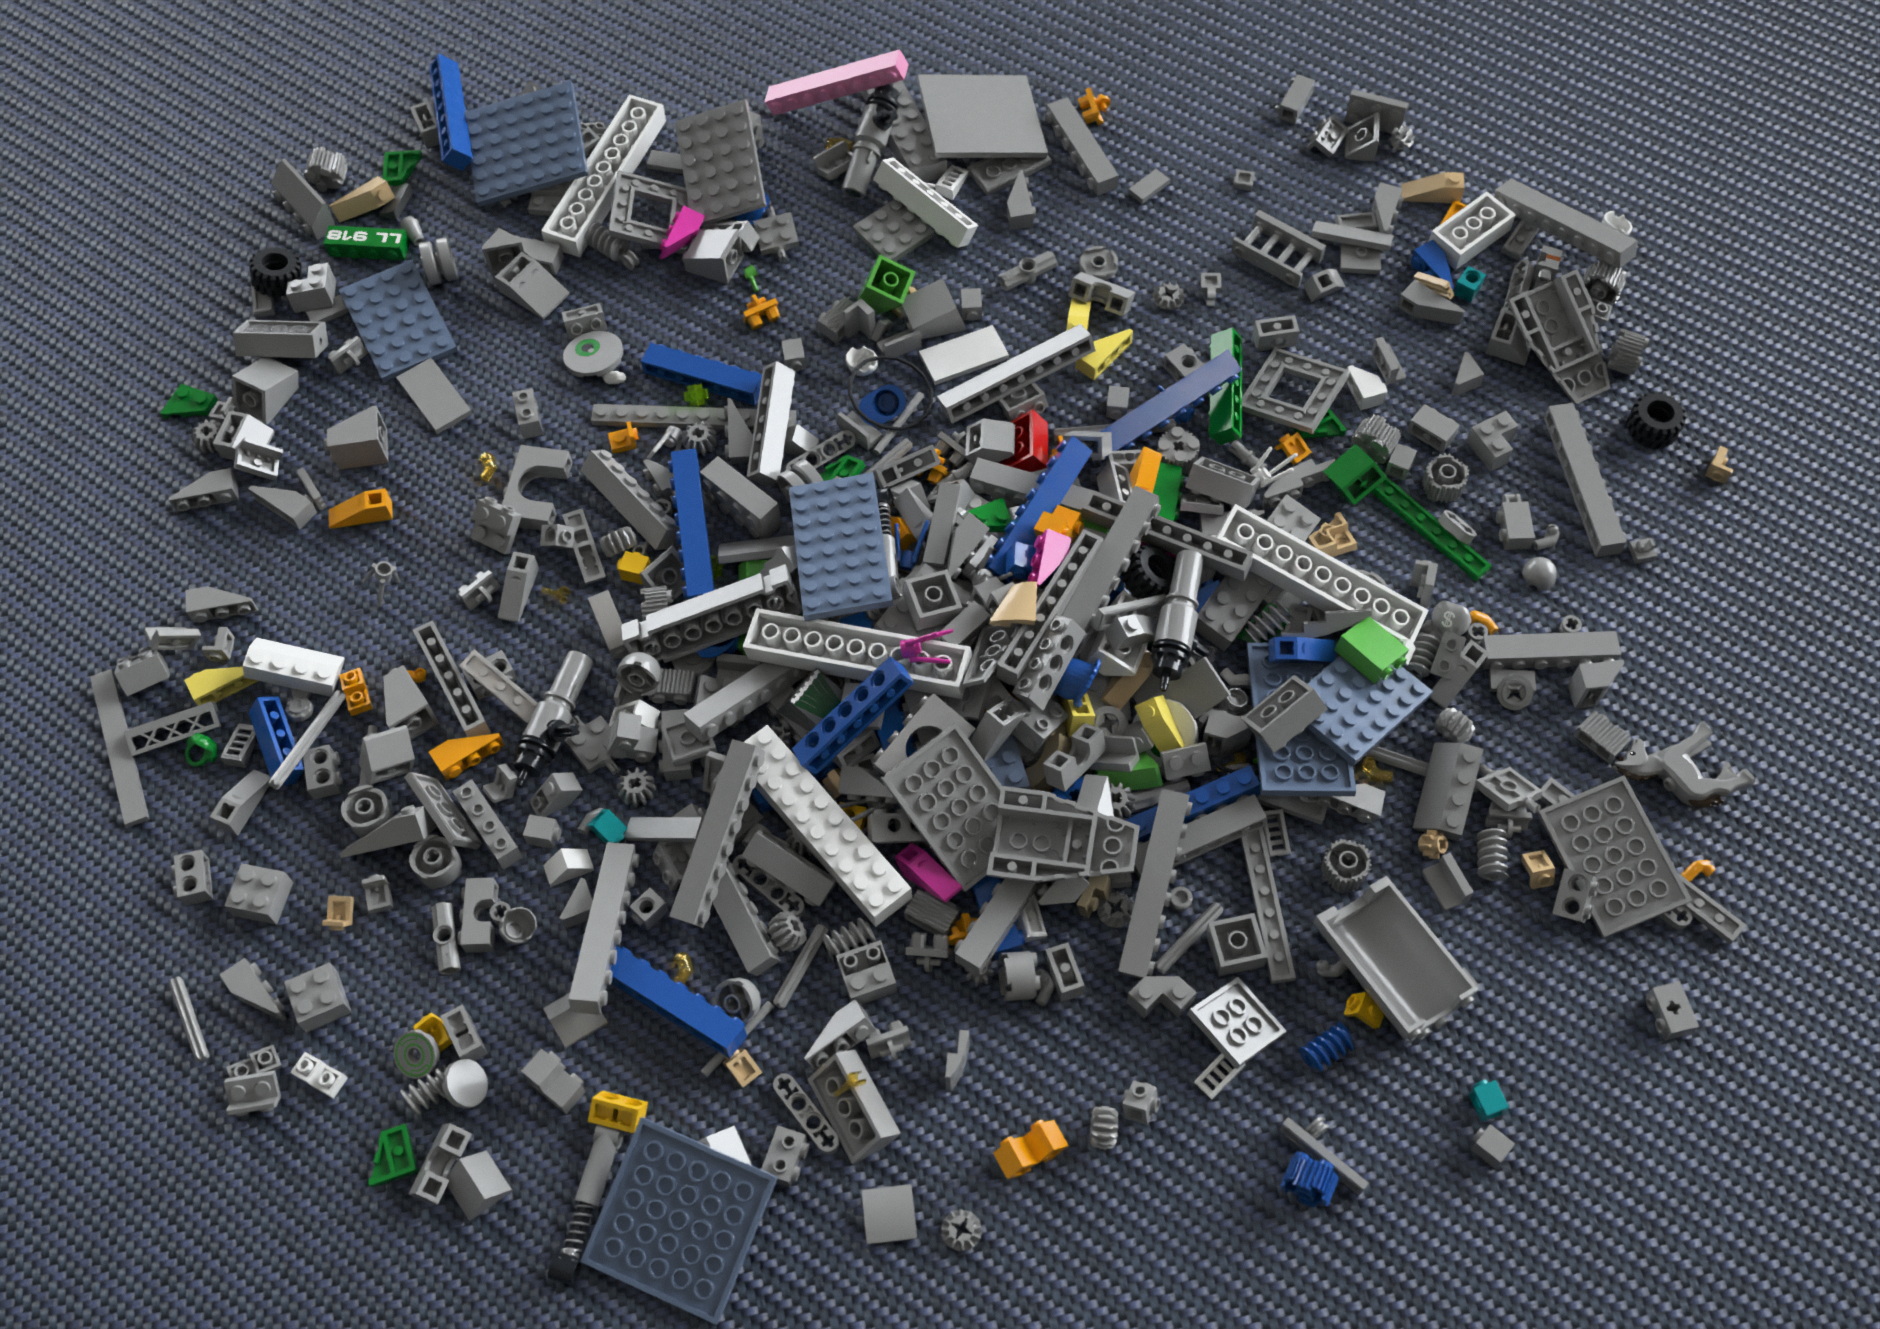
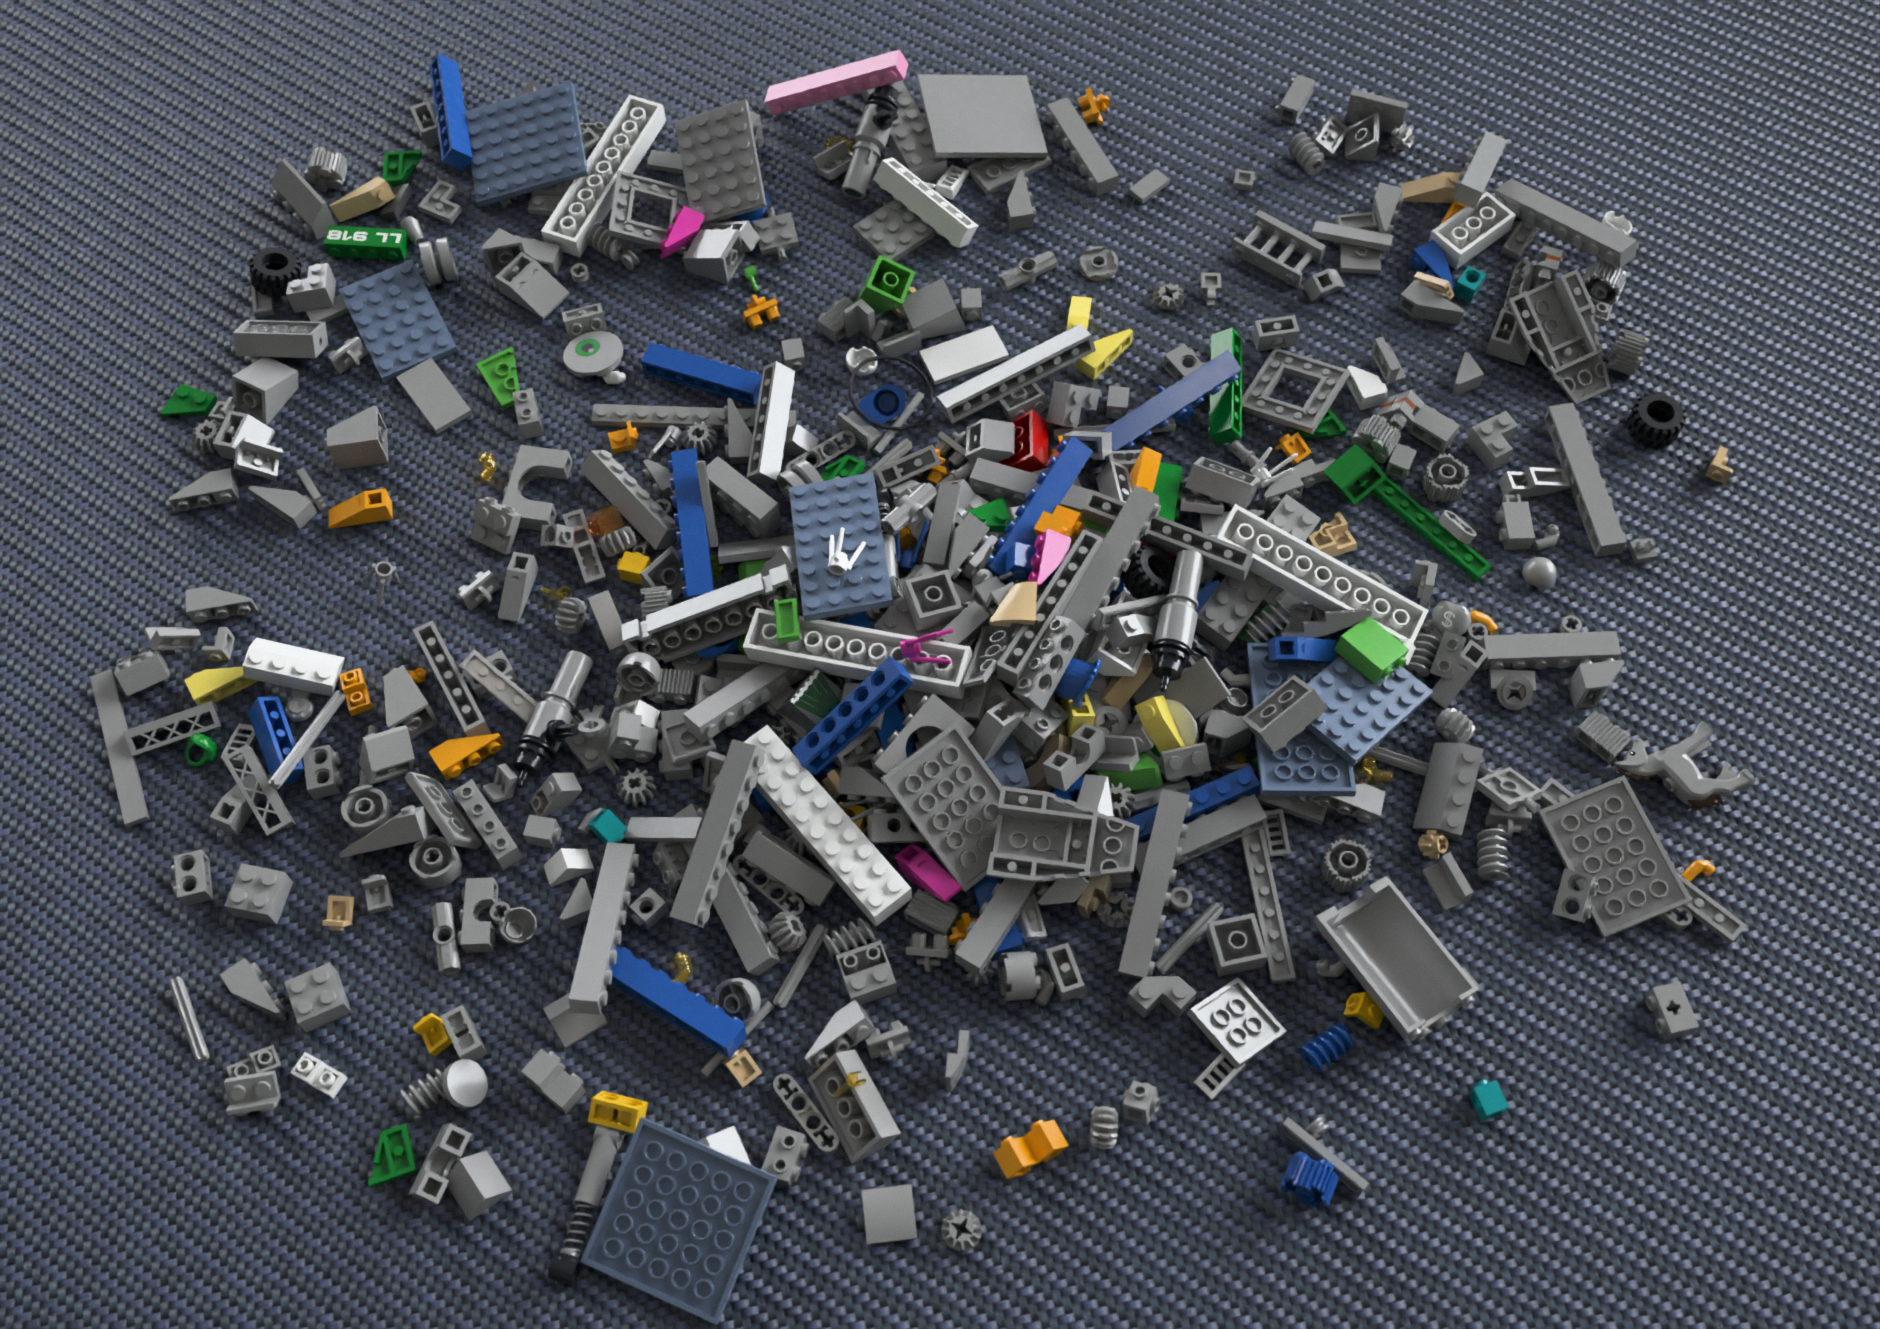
light grey tile [393,1029,440,1079] -> none
clear neon green gear [683,384,709,406] -> none
light grey arch [1068,272,1136,317] -> none
light grey brick [1157,427,1200,475] -> none
light grey brick [1471,1124,1515,1169] -> none
tan bracket [1521,850,1555,889] -> none
none -> light grey fence [222,744,296,836]
none -> light grey plate [418,180,462,224]
none -> bright green wing [476,347,520,411]
none -> light grey gear [555,597,587,634]
none -> light grey bush [570,263,589,283]
none -> light grey piece [578,705,606,738]
none -> clear orange brick [587,506,624,537]
none -> light grey tile [696,460,719,548]
none -> bright green tile [774,598,801,644]
none -> white plant [827,527,866,576]
none -> light grey piece [881,483,938,535]
none -> light grey brick [1046,381,1100,428]
none -> light grey piece [1288,132,1326,175]
none -> light grey hips [1376,390,1425,430]
none -> light grey brick [1453,131,1507,209]
none -> light grey slope [1498,467,1571,498]

